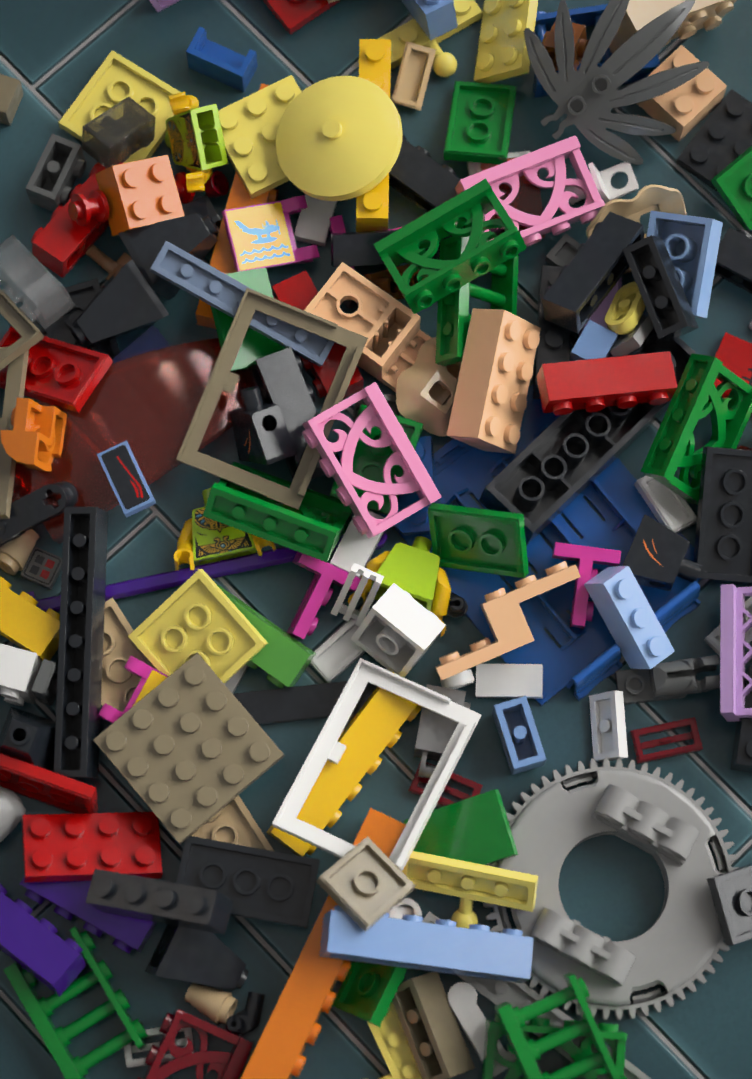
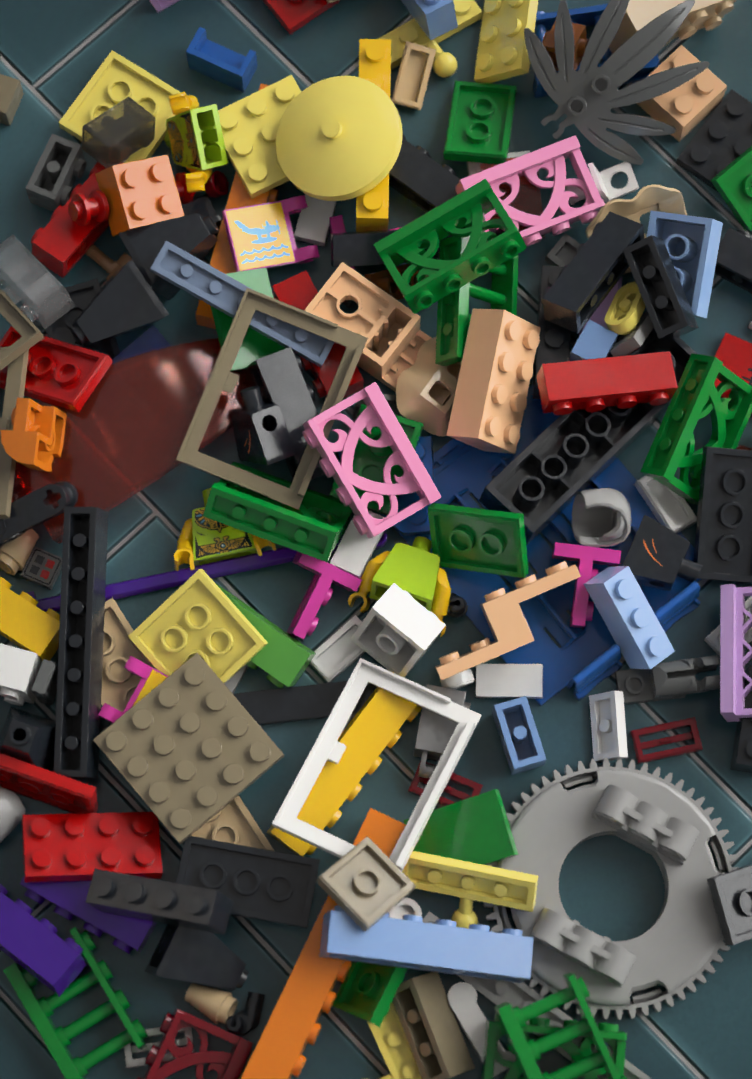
black slope [97,440,157,518] -> none
white tile [331,563,384,626] -> none
none -> light grey piece [571,488,632,548]

